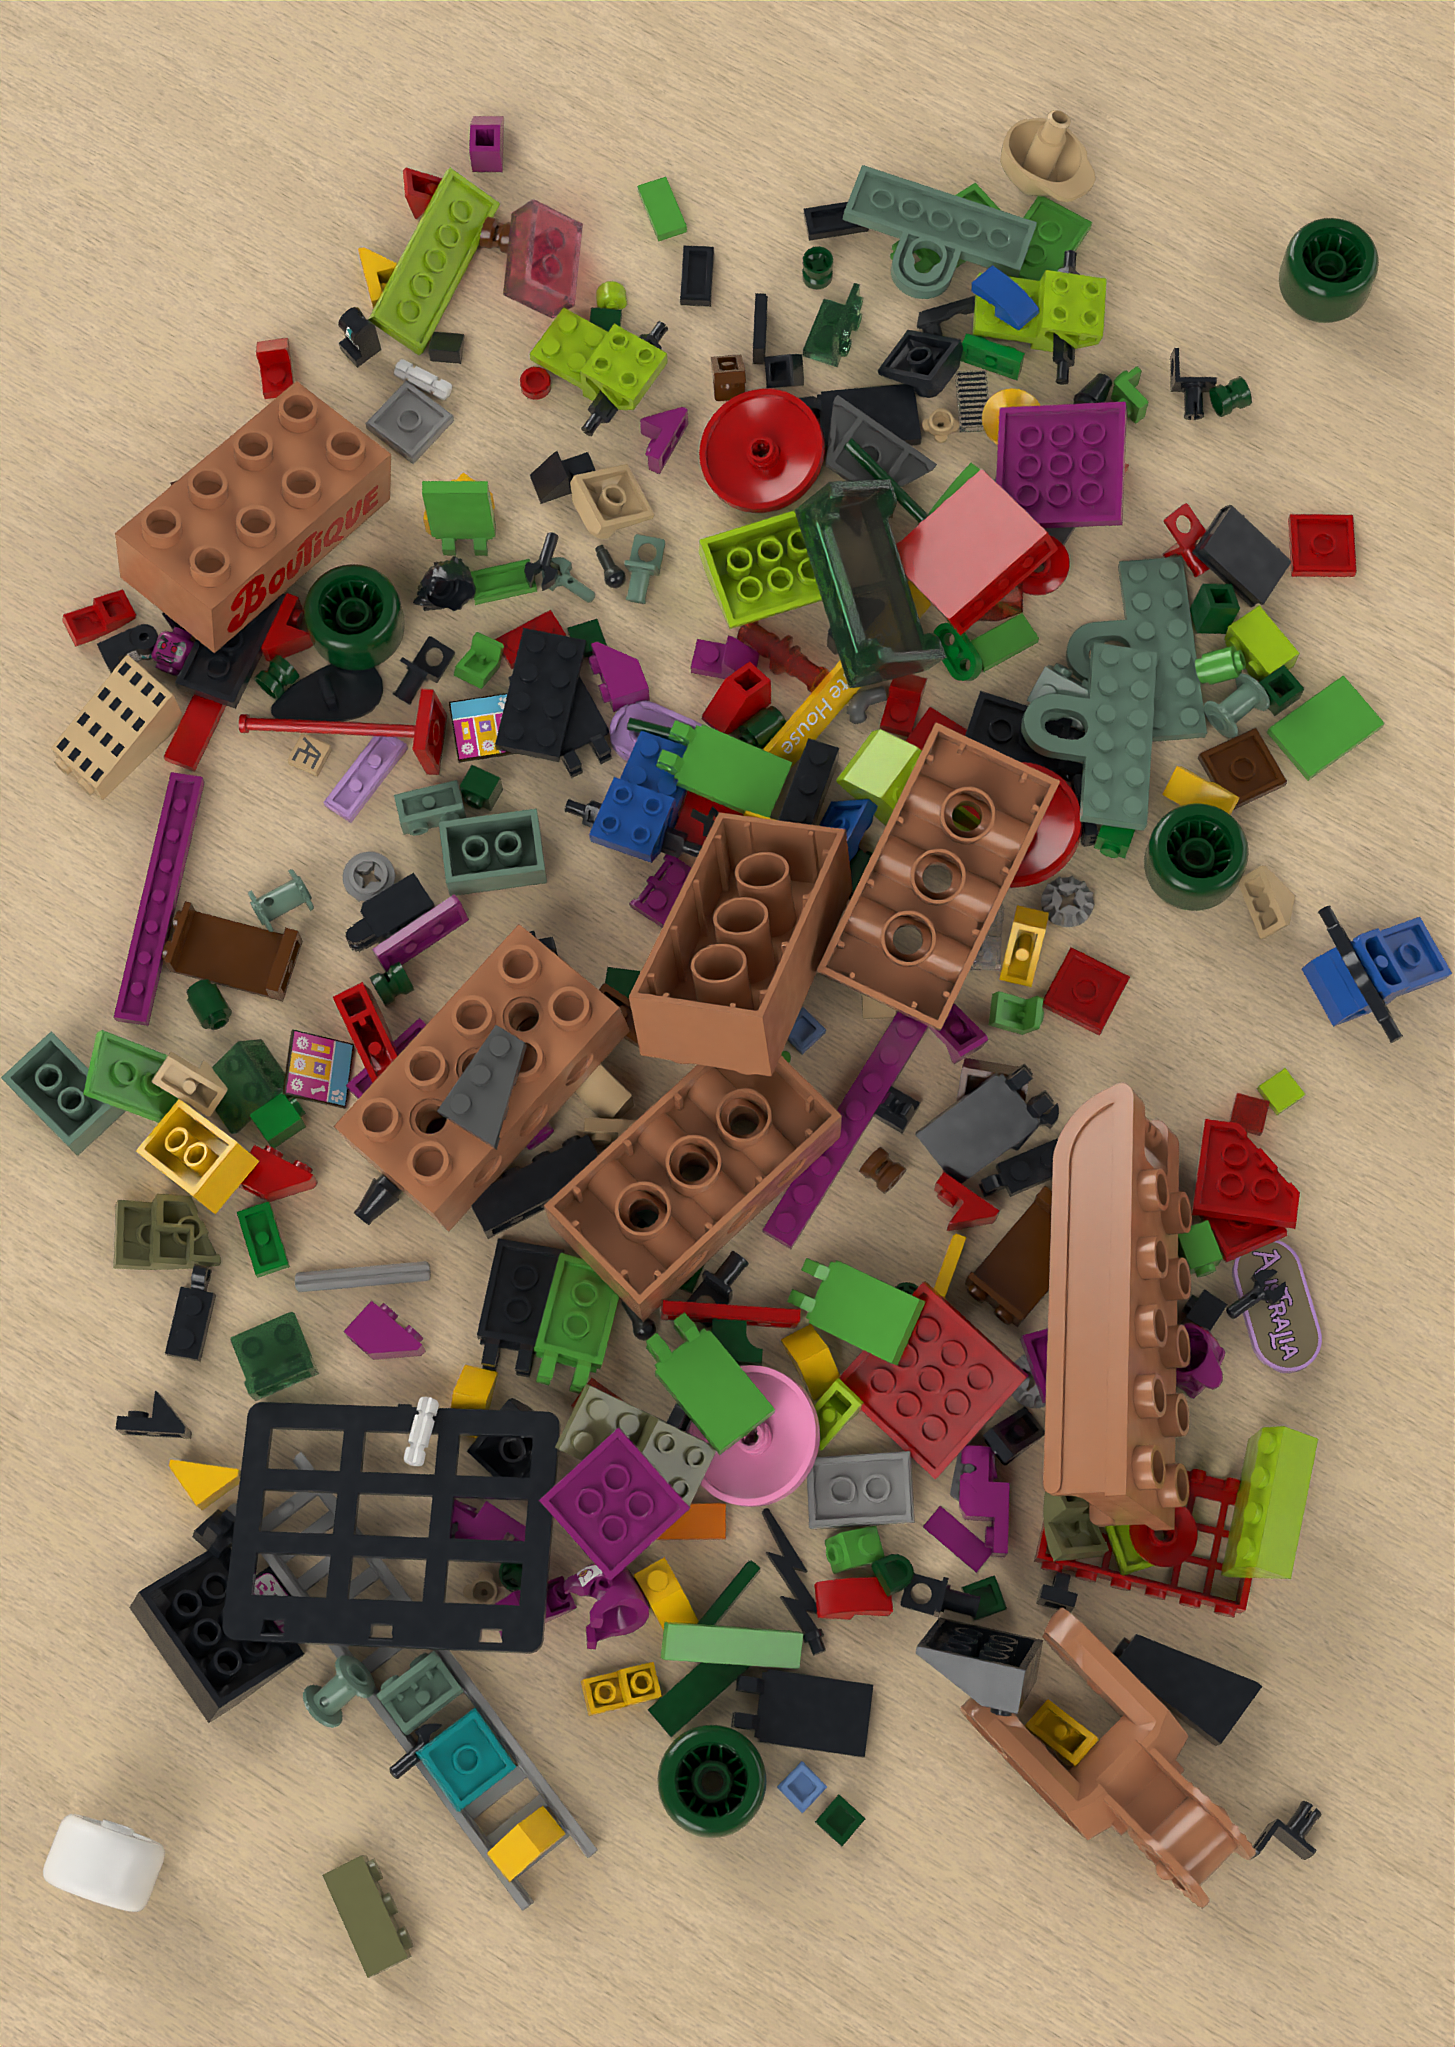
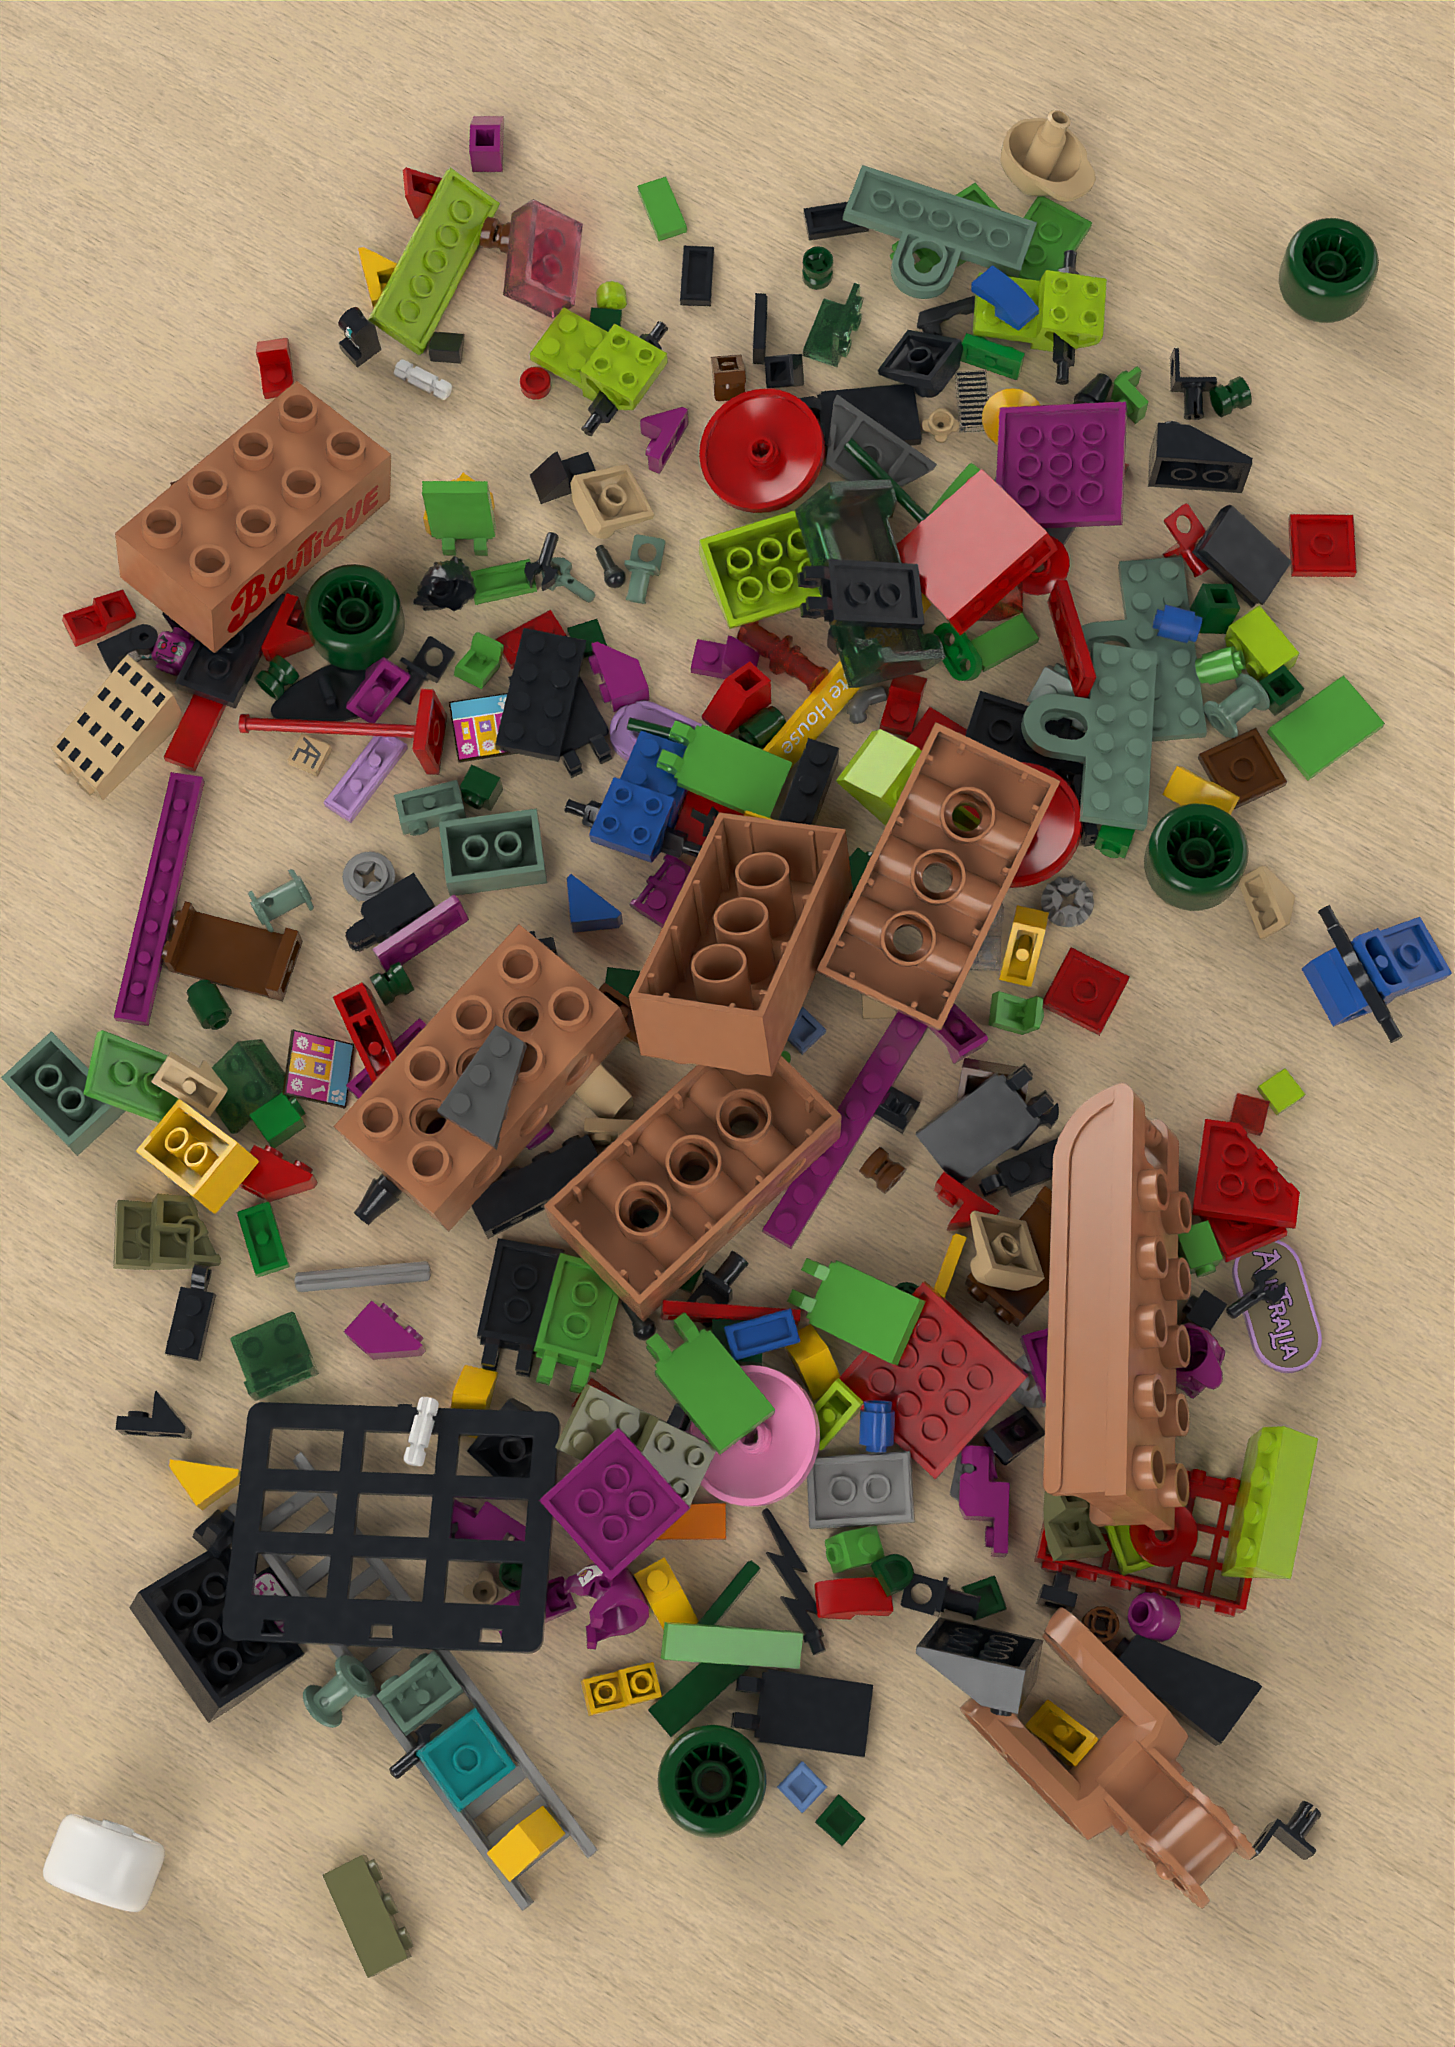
light grey tile [365,380,454,464] -> none
blue plate [819,799,878,861] -> none
magenta sticker [923,1506,991,1573] -> none
none -> magenta slope [346,657,410,723]
none -> blue slope [567,874,623,933]
none -> blue tile [724,1308,800,1361]
none -> black tile [797,559,925,629]
none -> blue brick [859,1400,895,1452]
none -> tan slope [970,1211,1044,1291]
none -> red tile [1047,580,1097,698]
none -> reddish brown wheel [1081,1606,1119,1644]
none -> magenta head [1127,1592,1181,1642]
none -> black slope [1148,421,1253,493]
none -> blue brick [1152,604,1202,644]

